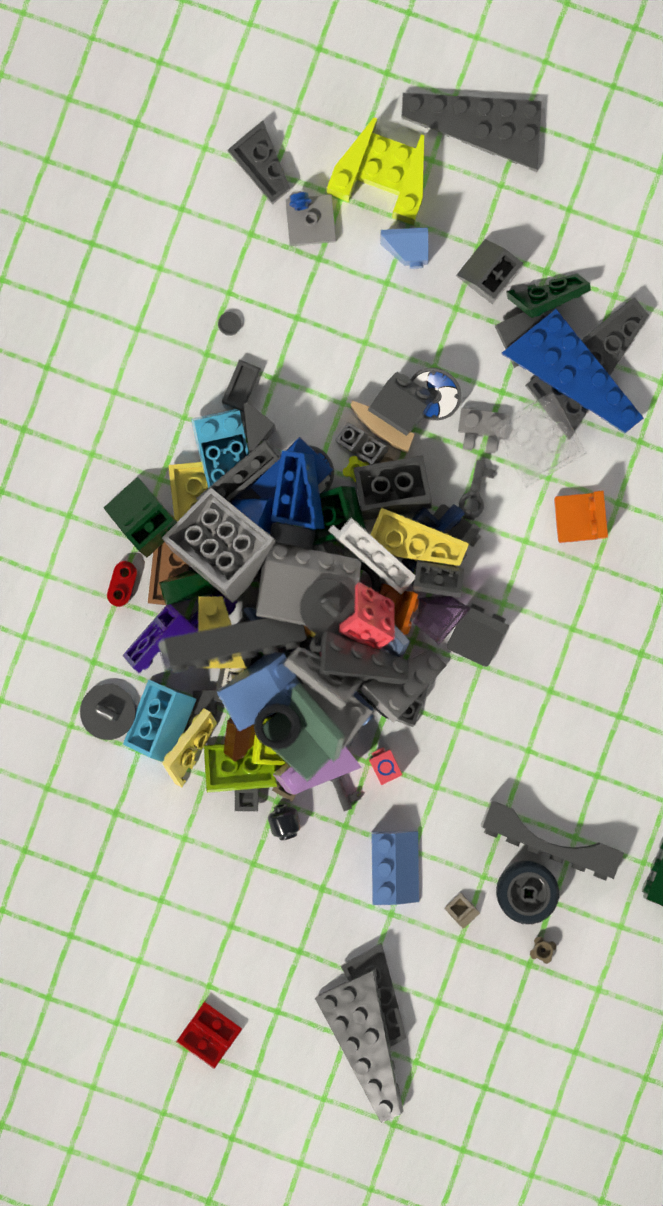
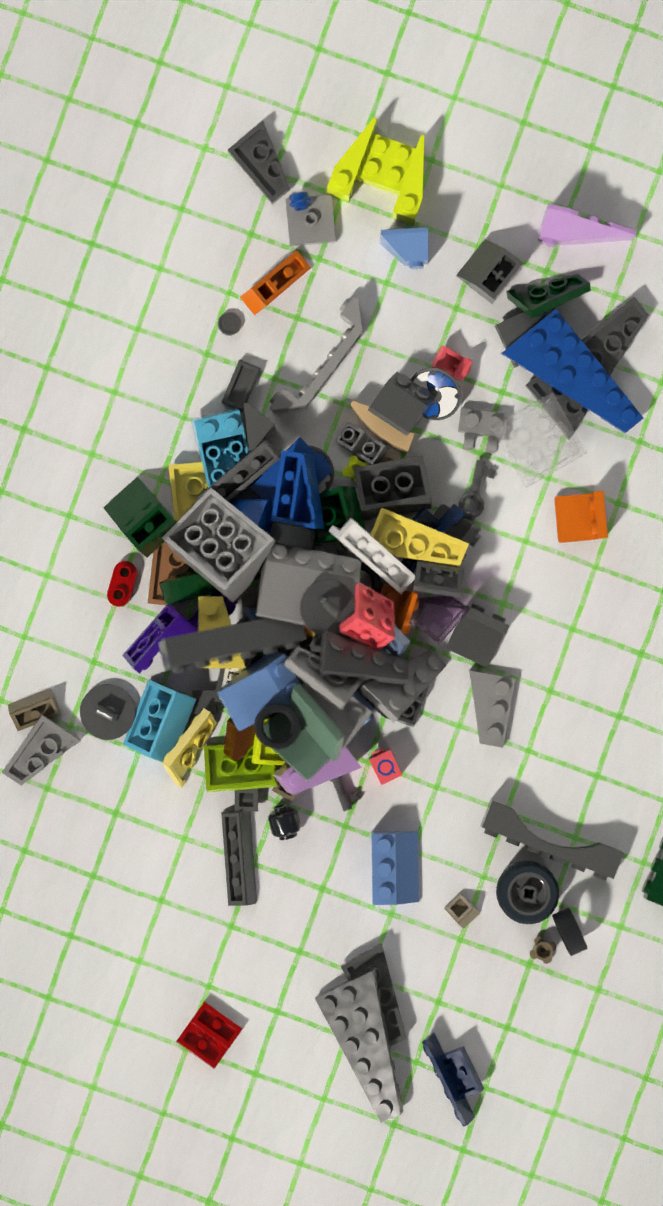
dark grey wing [401,93,542,172] -> none
none -> light grey wing [2,714,81,786]
none -> dark tan slope [8,688,61,731]
none -> dark grey slope [221,811,257,906]
none -> orange slope [240,250,311,315]
none -> light grey slope [270,295,363,413]
none -> dark blue bracket [422,1032,484,1127]
none -> coral bracket [431,346,473,381]
none -> light grey wing [469,670,515,748]
none -> lavender wedge [538,203,637,247]
none -> black tyre [552,908,587,956]

